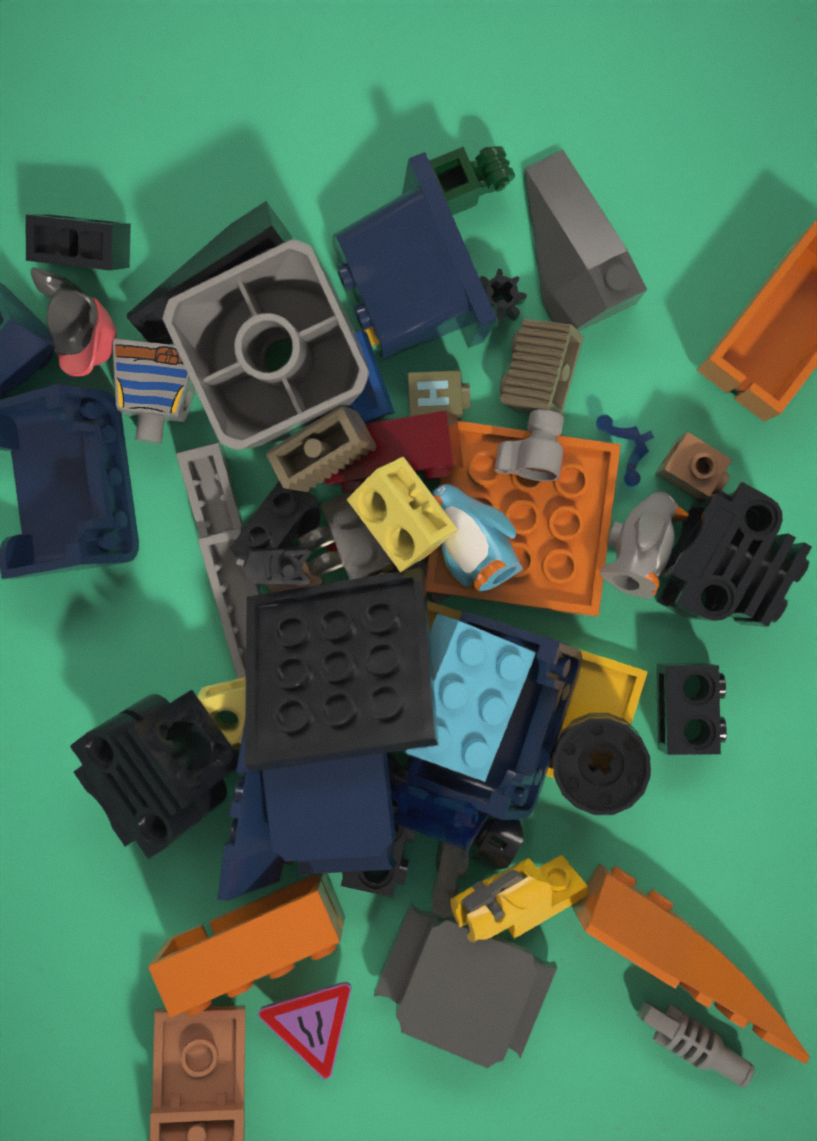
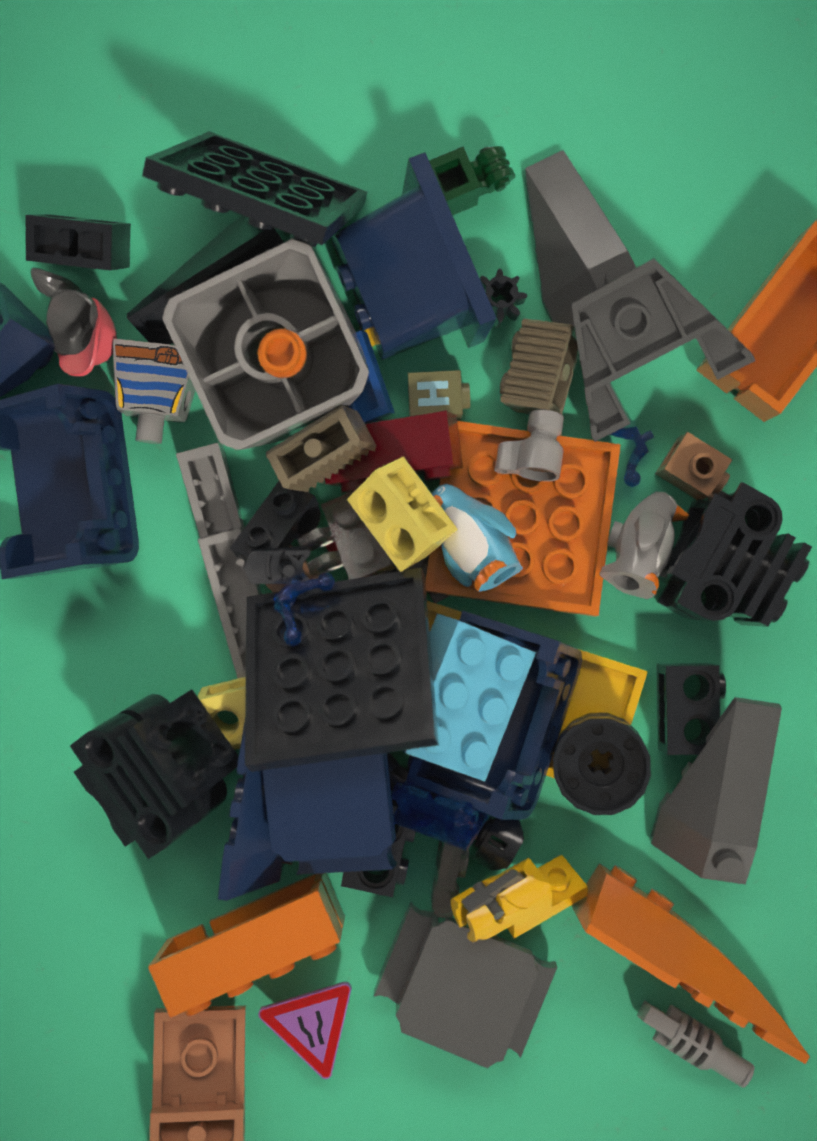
none -> black plate [142,131,368,247]
none -> orange plate [258,329,307,378]
none -> clear blue piece [274,573,335,646]
none -> dark grey wing [571,258,756,442]
none -> dark grey wedge [650,697,782,885]

